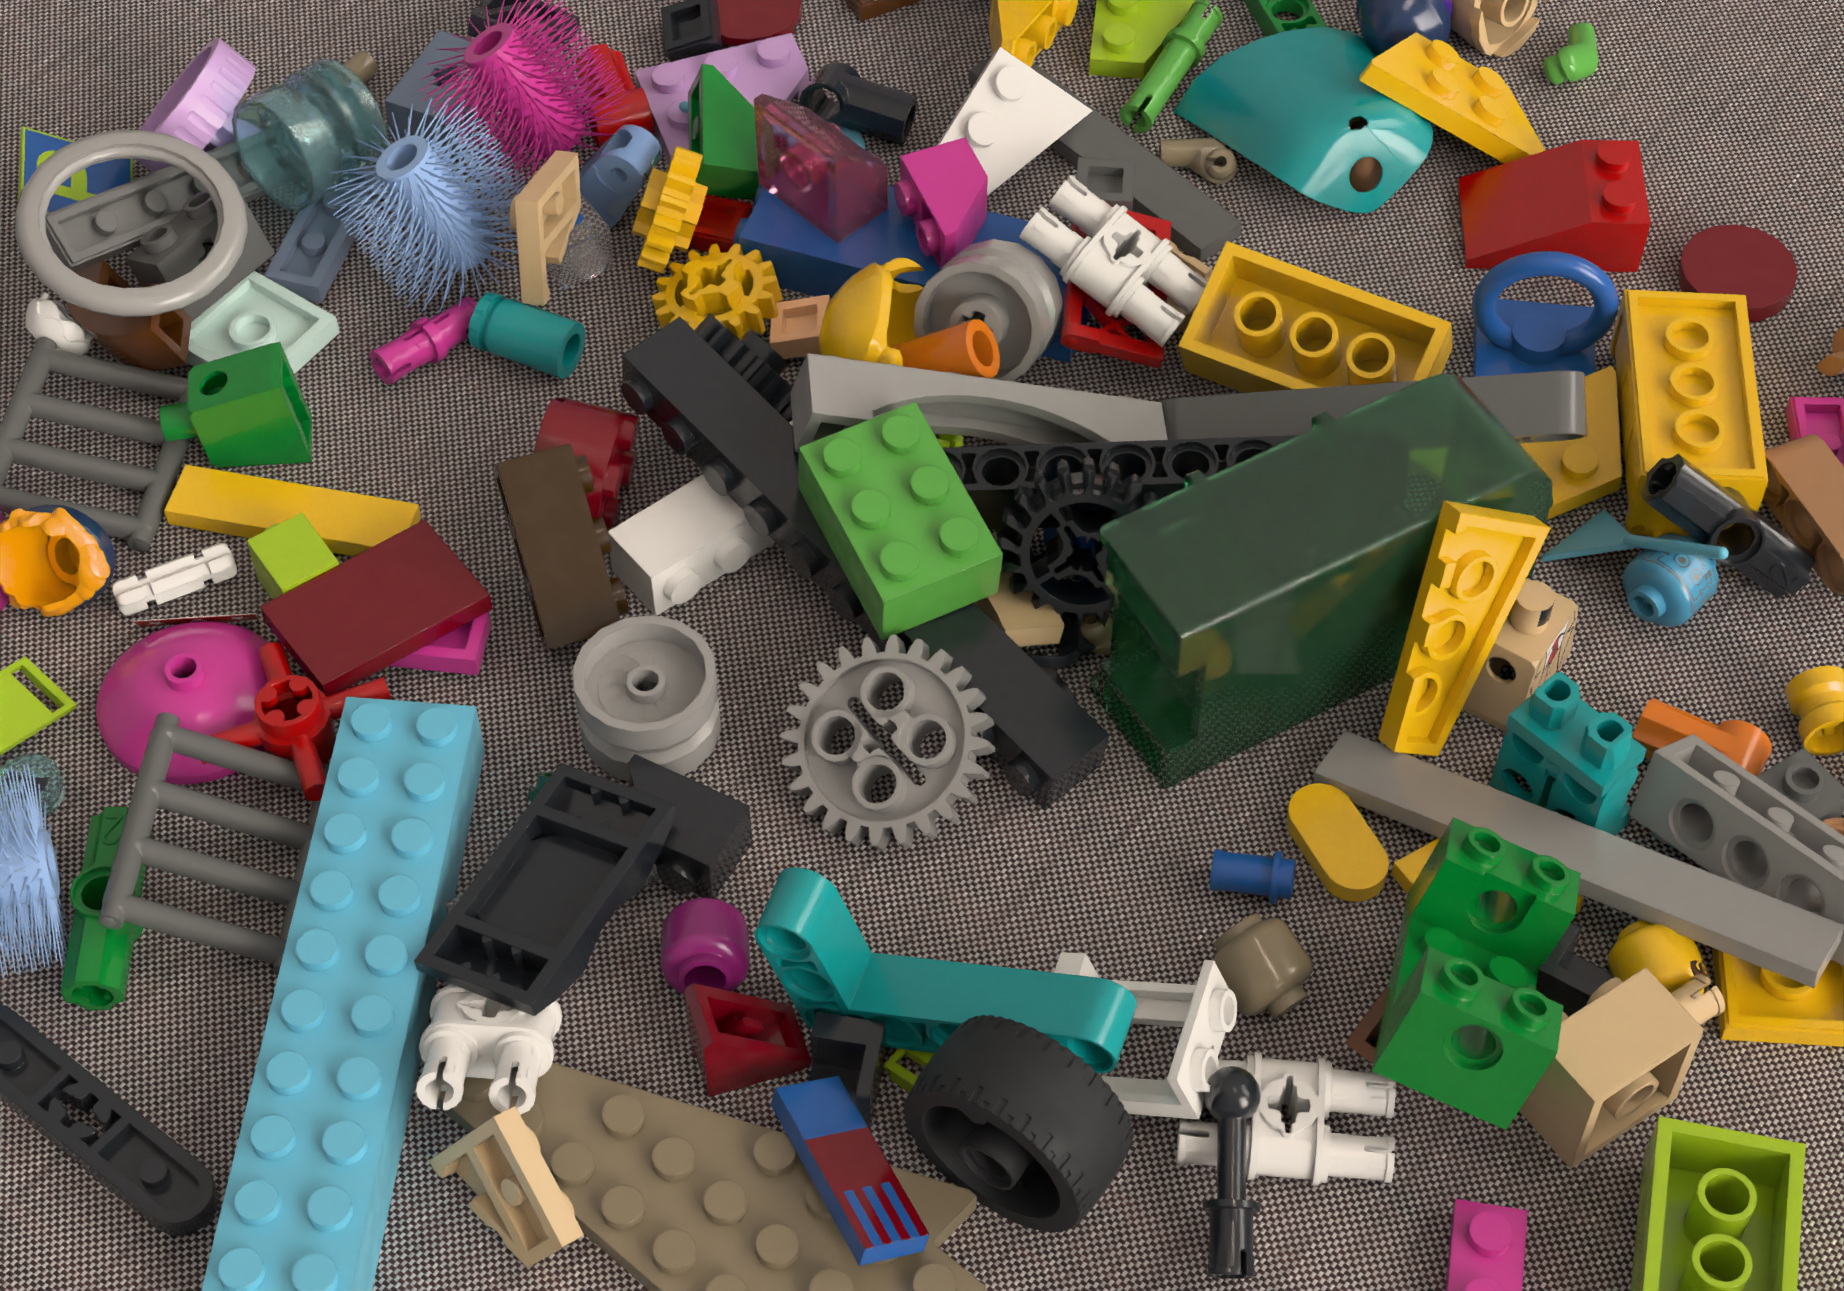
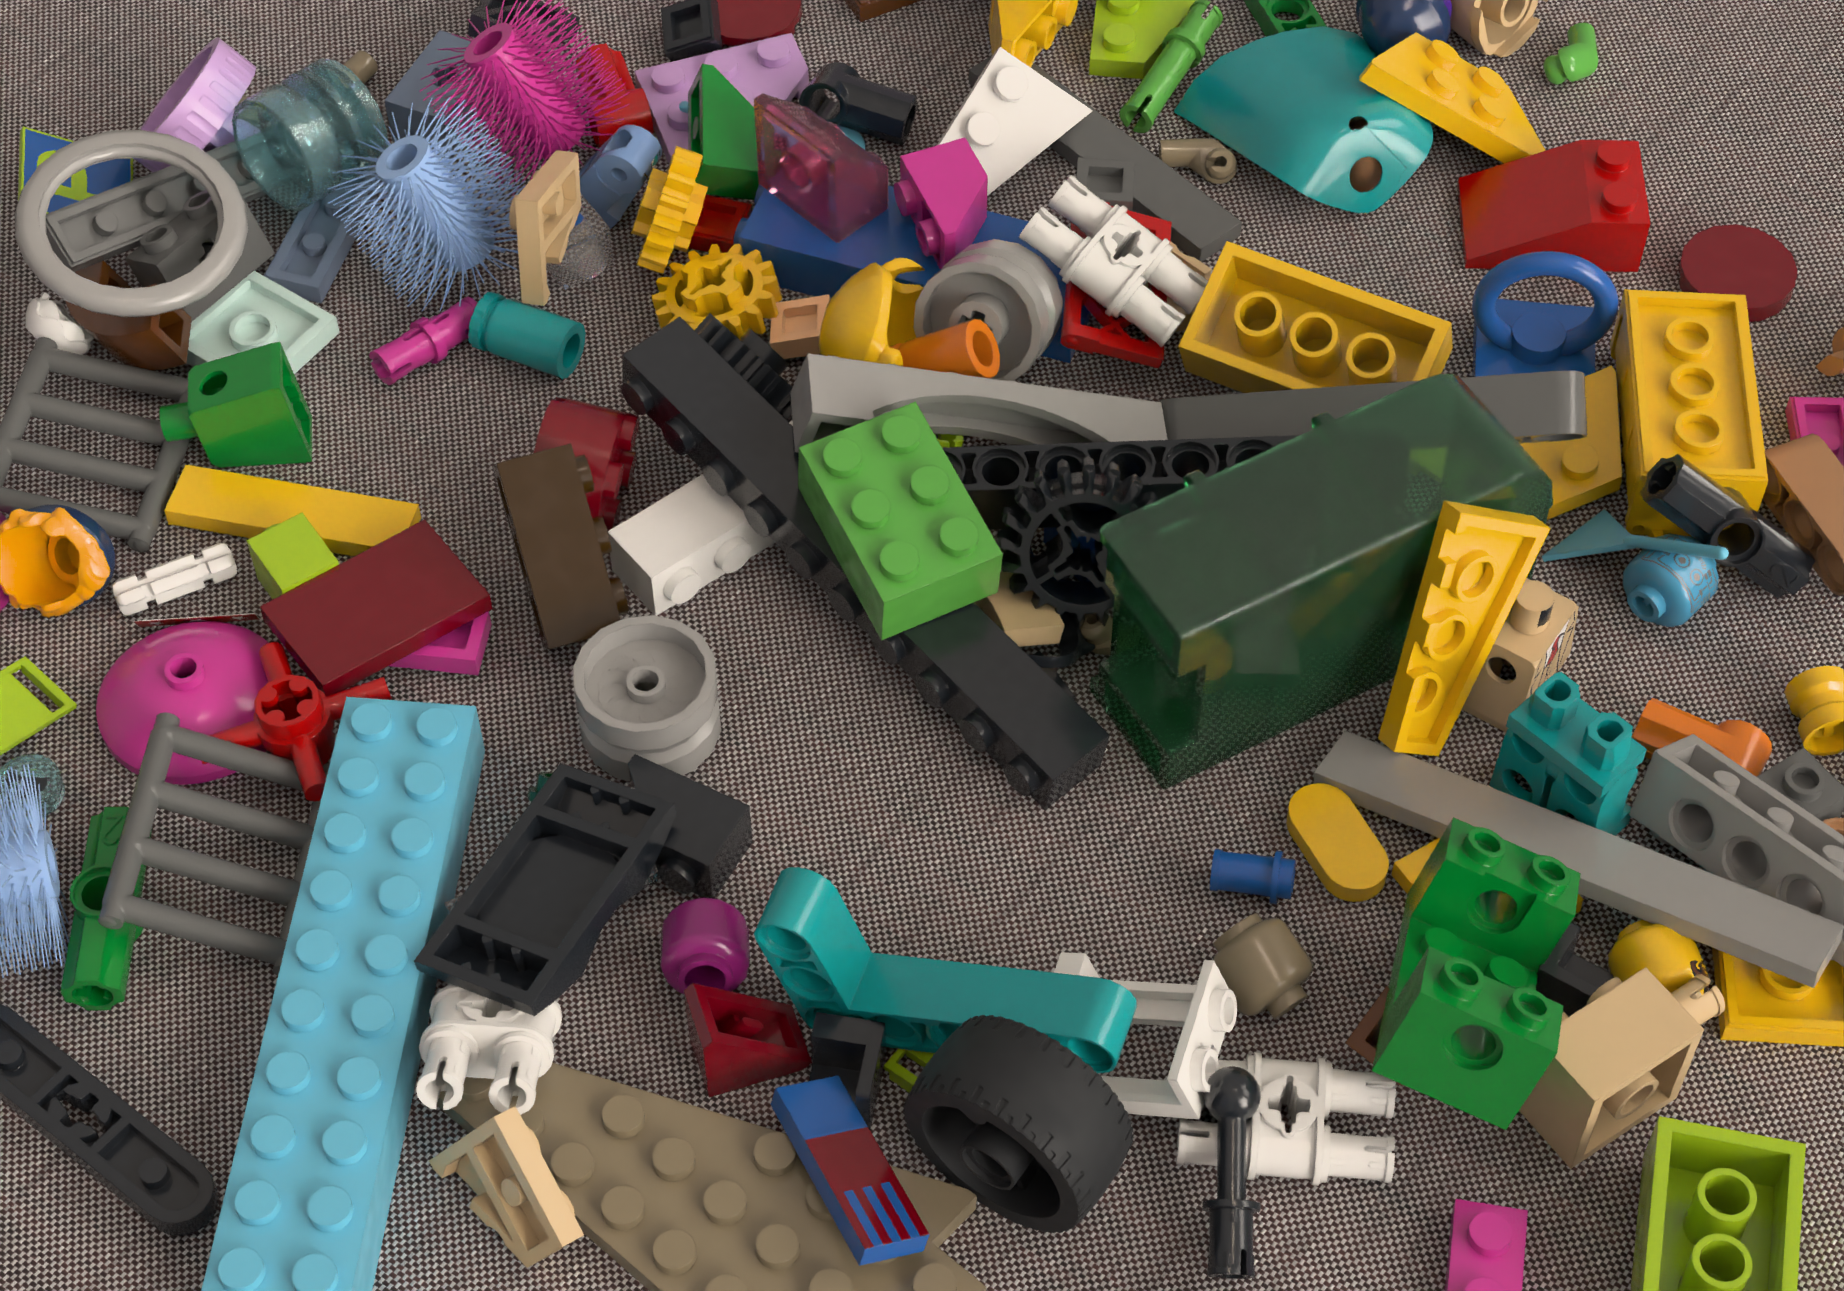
light grey gear [781,634,995,850] -> none

